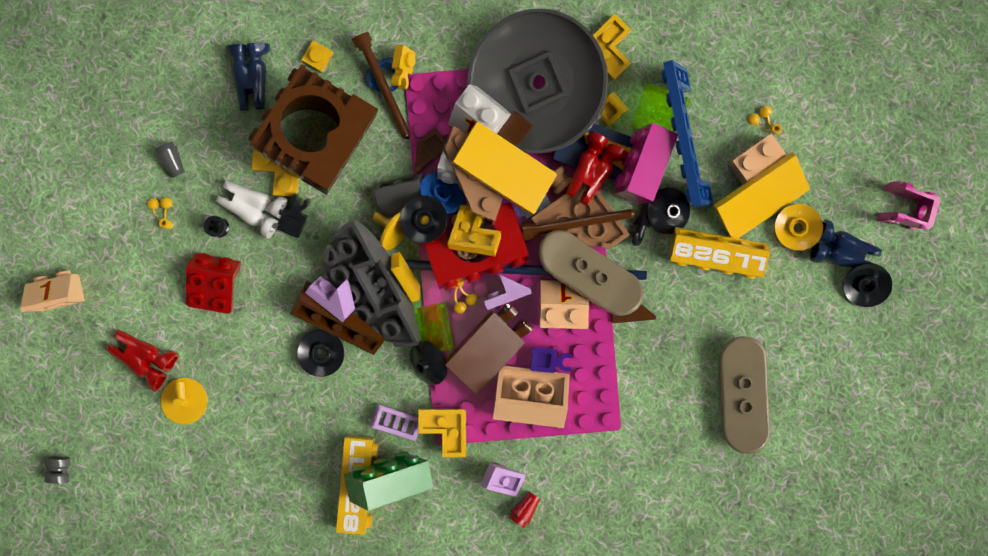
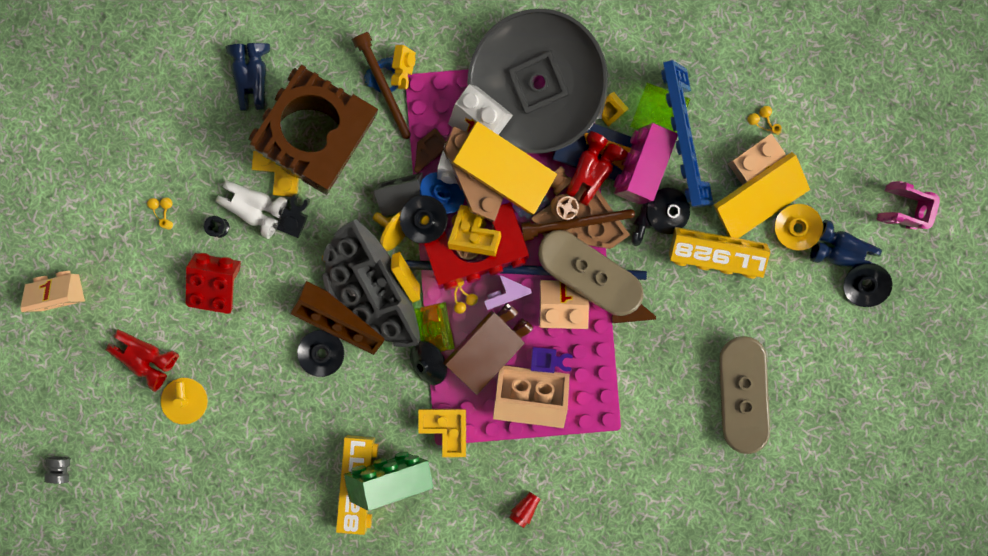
dark grey cone [155,141,185,178] -> none
yellow plate [301,40,334,73] -> none
lavender slope [305,276,355,322] -> none
lavender slope [369,403,418,441] -> none
lavender slope [480,461,526,497] -> none
reddish brown tile [497,111,534,146] -> none
yellow plate [593,14,631,81] -> none
none -> medium nougat wheel [550,194,579,220]

